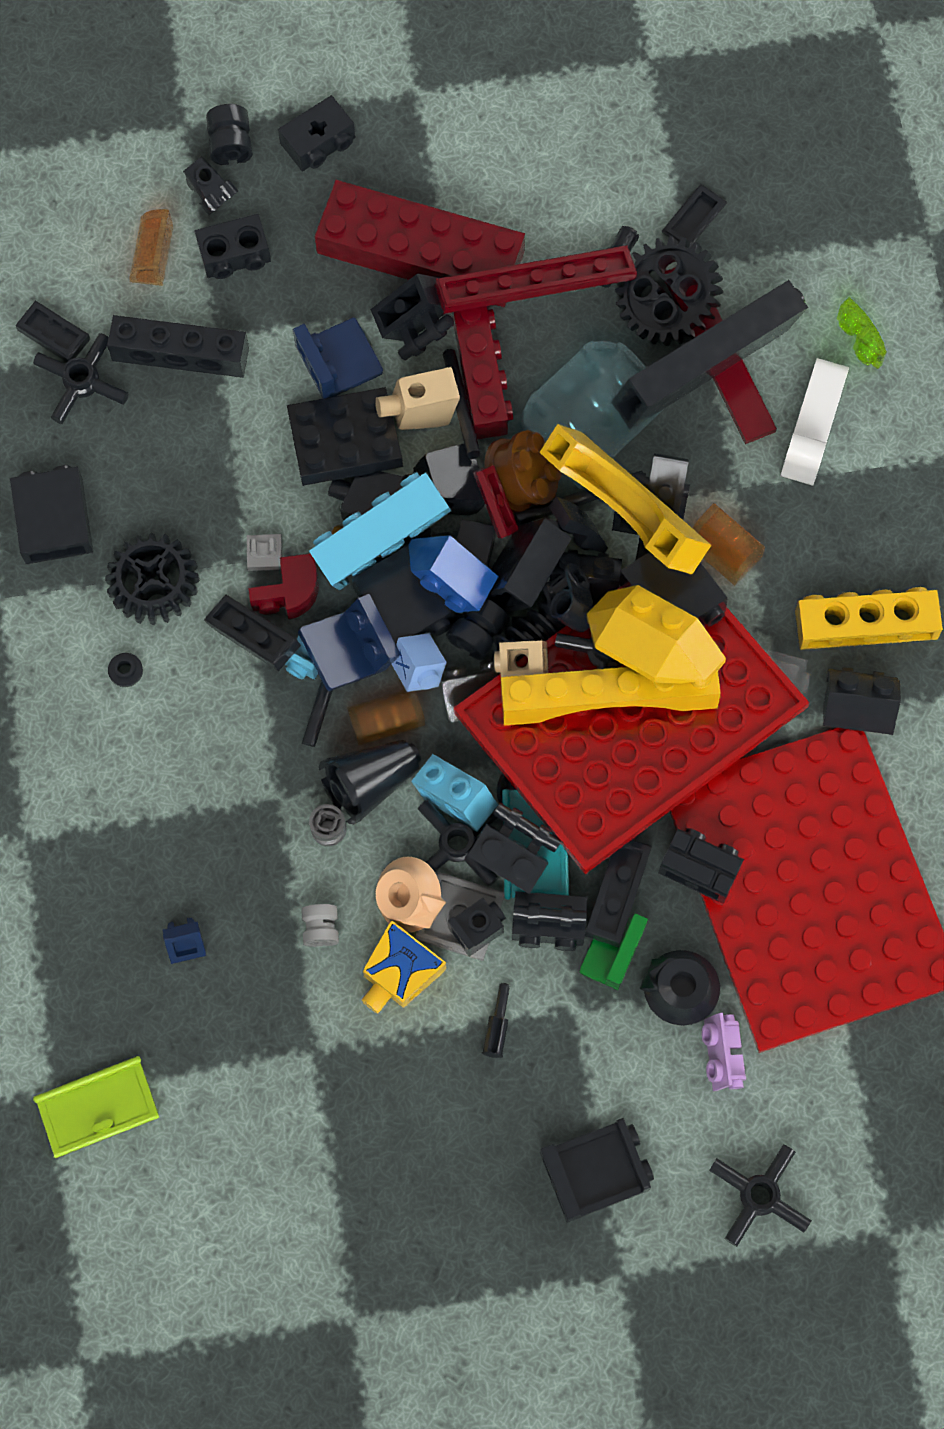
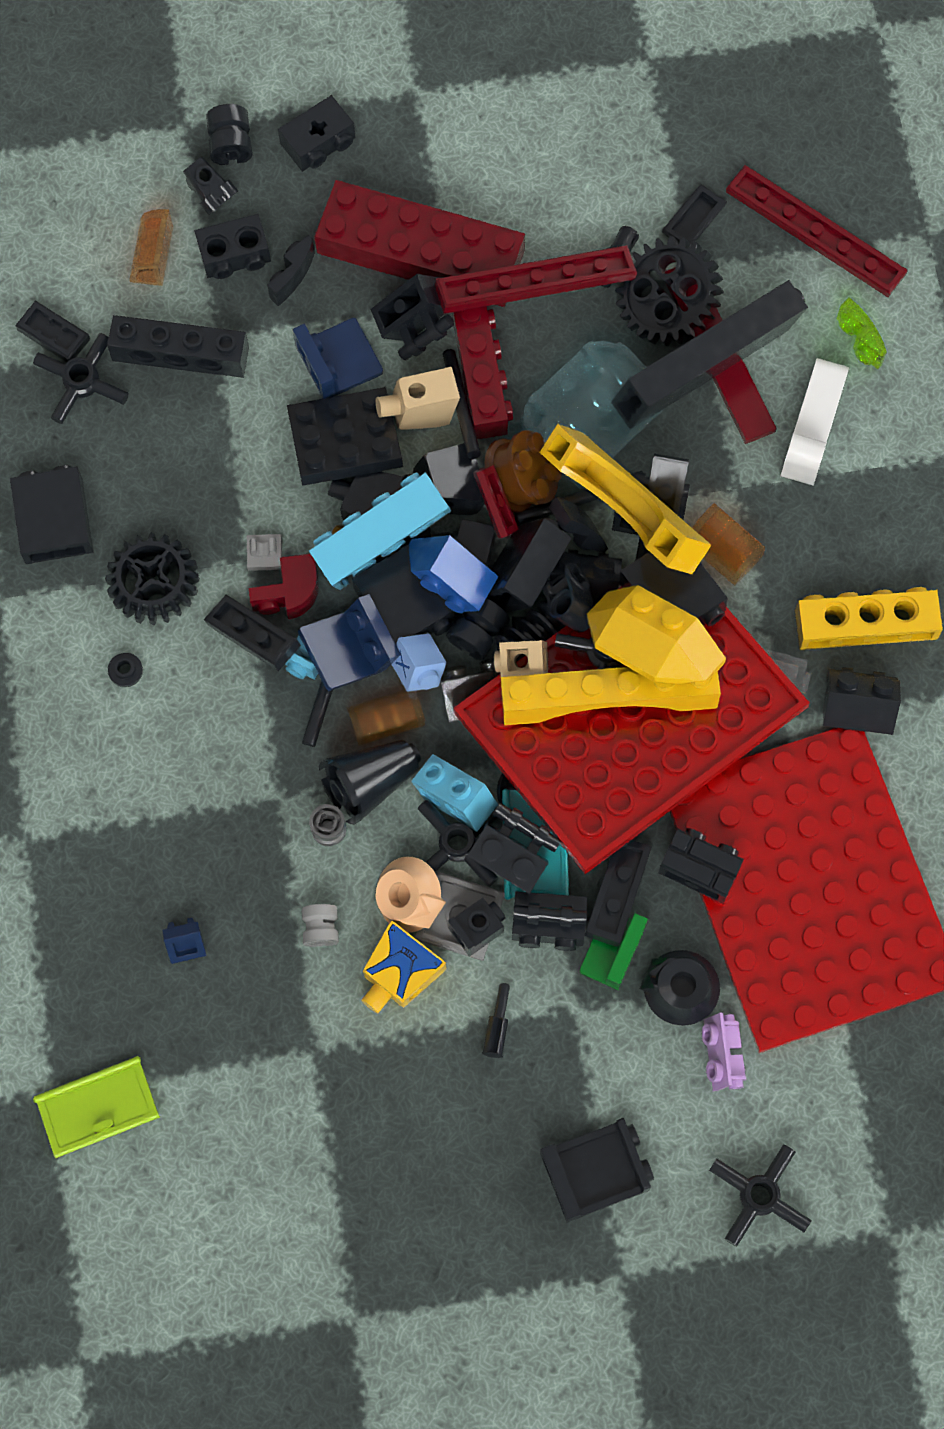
none -> black slope [267,235,315,306]
none -> dark red tile [726,165,908,298]

